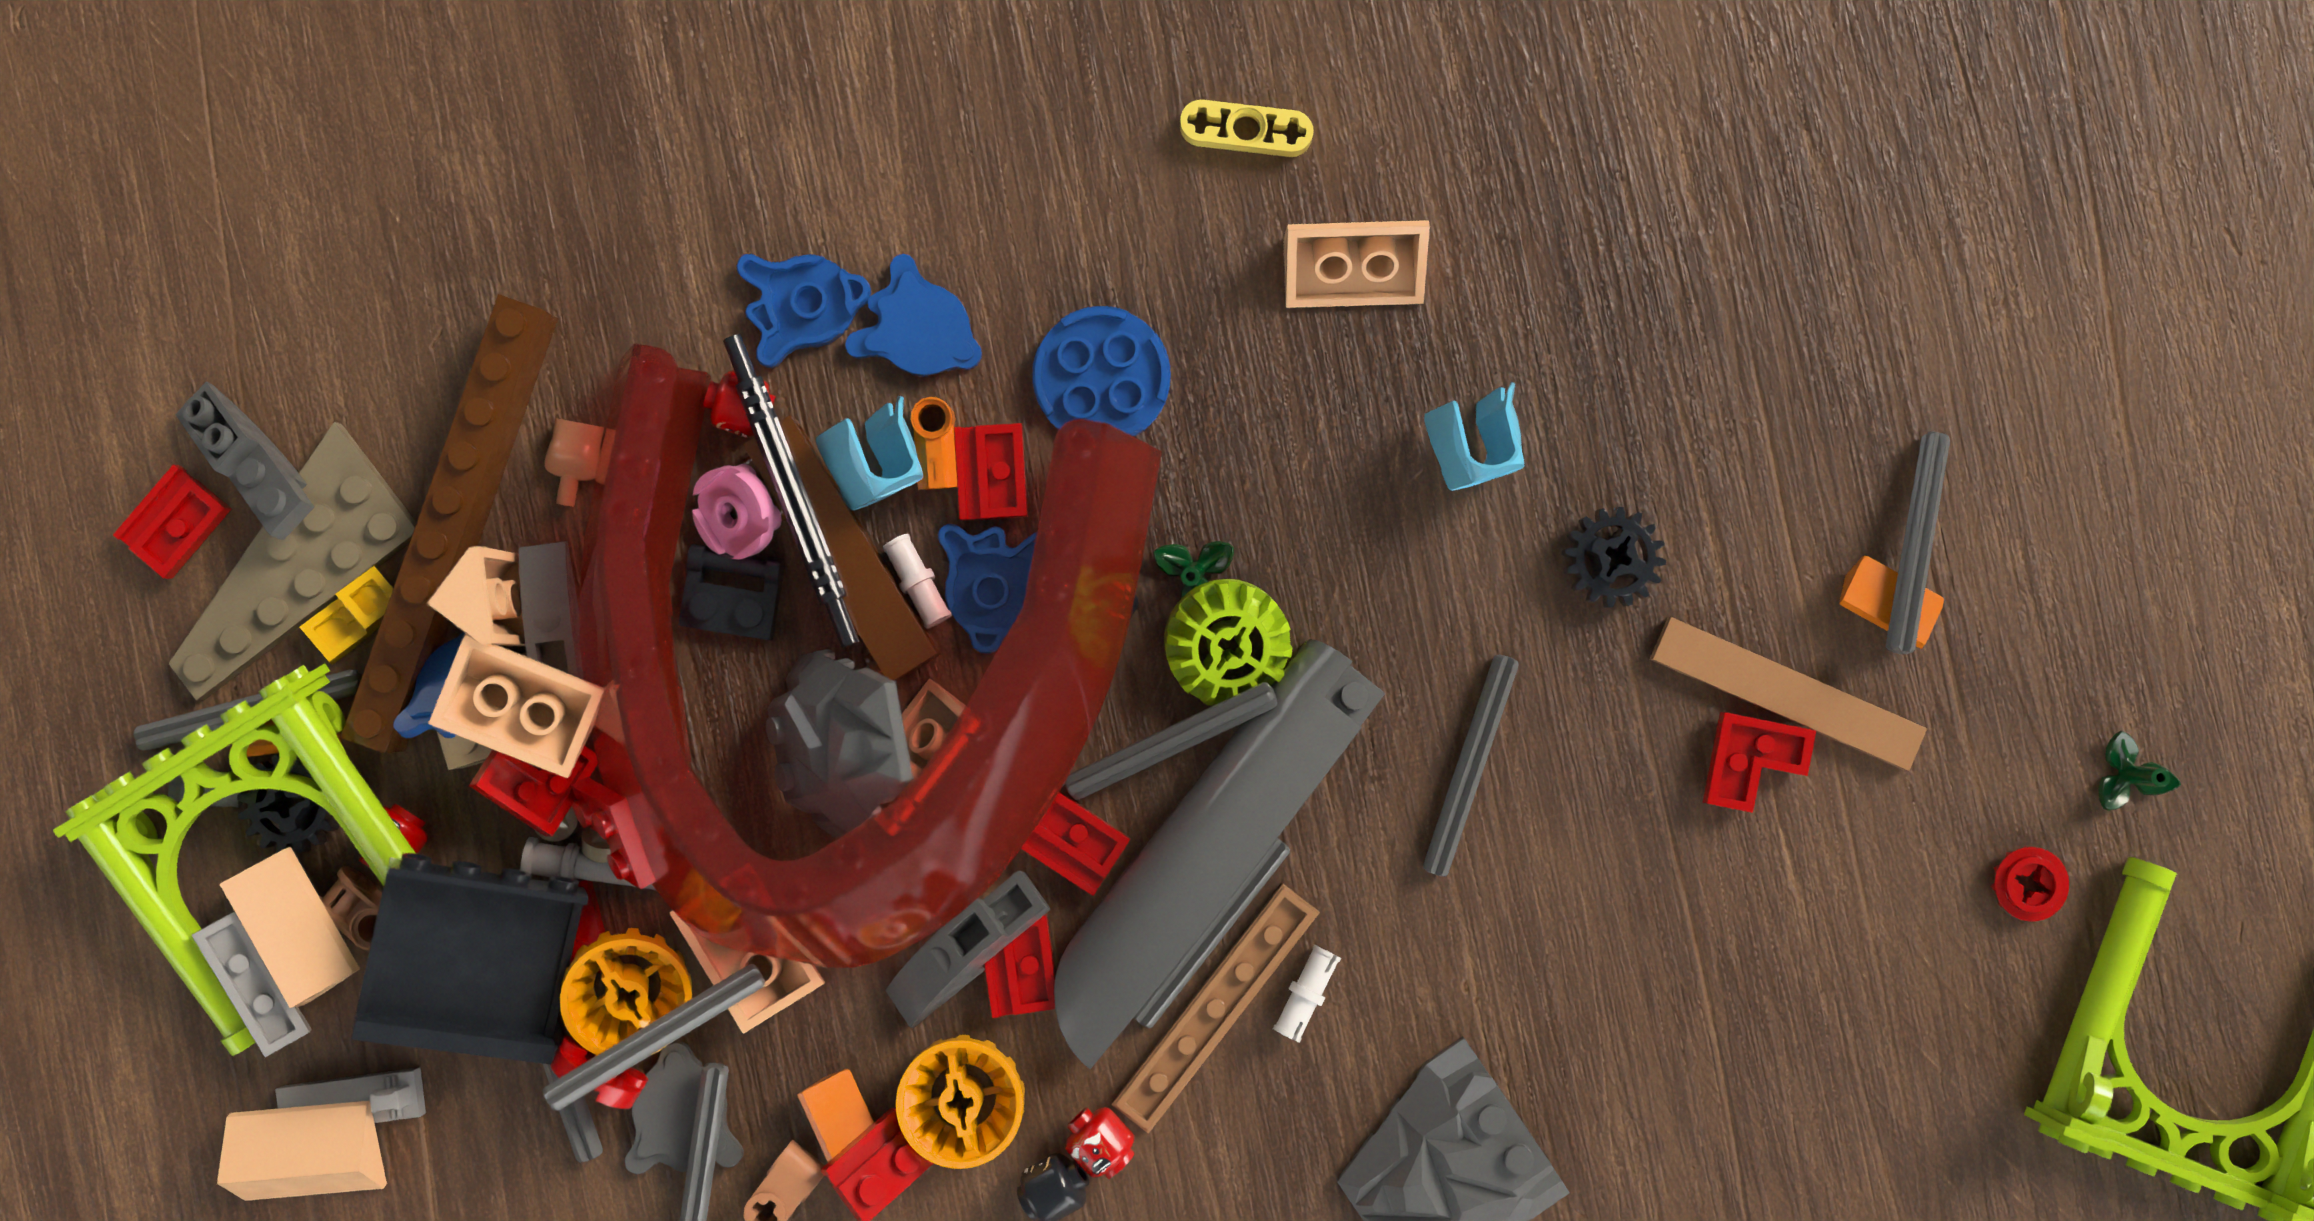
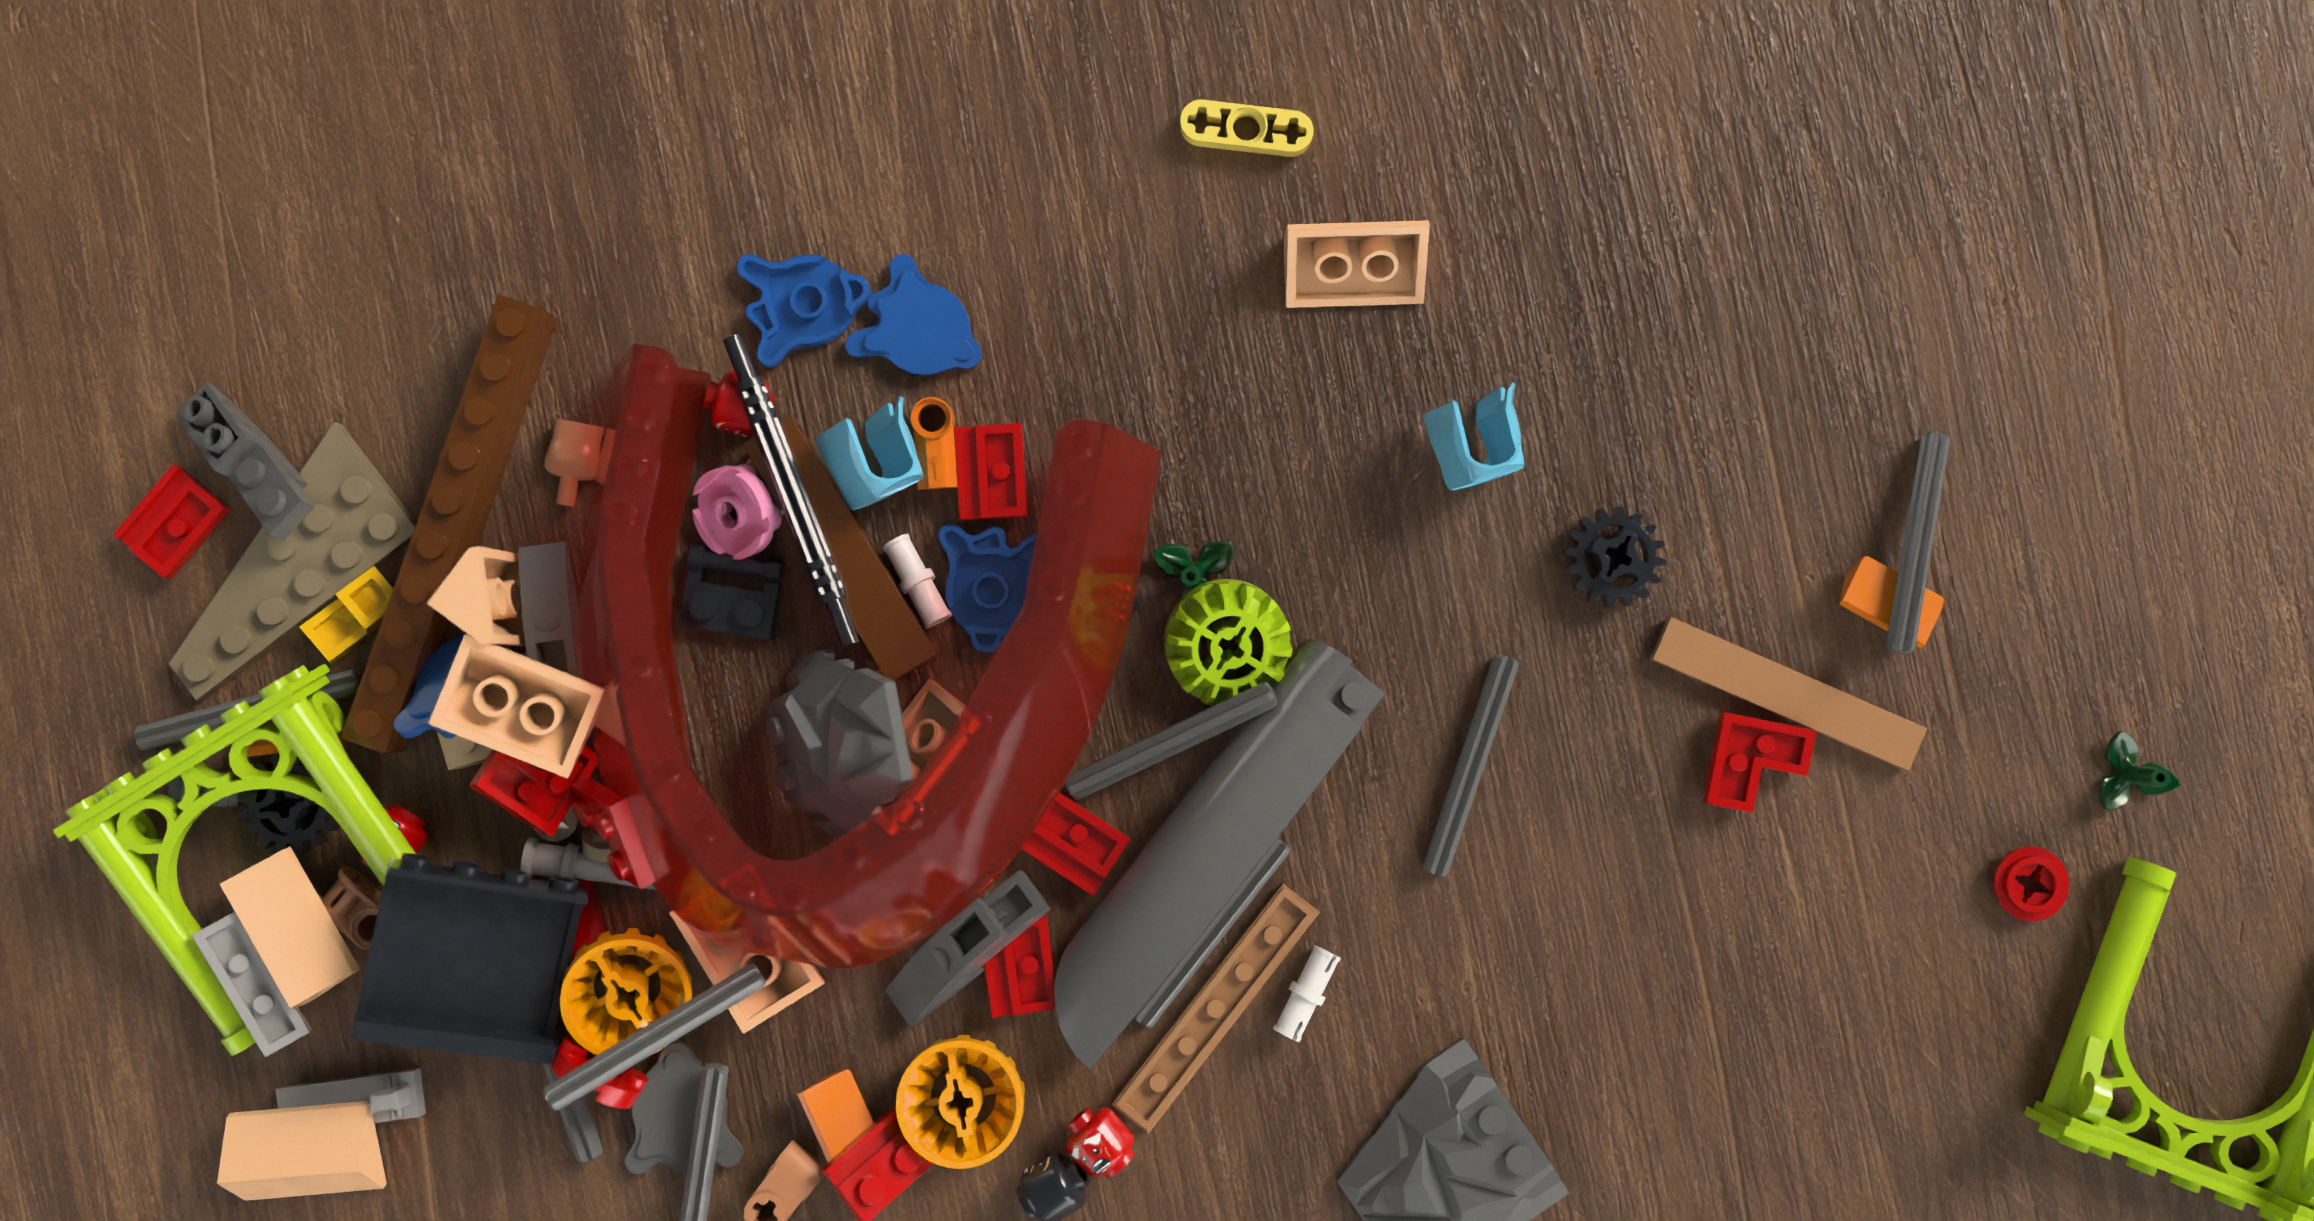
blue tile [1032,306,1171,445] -> none

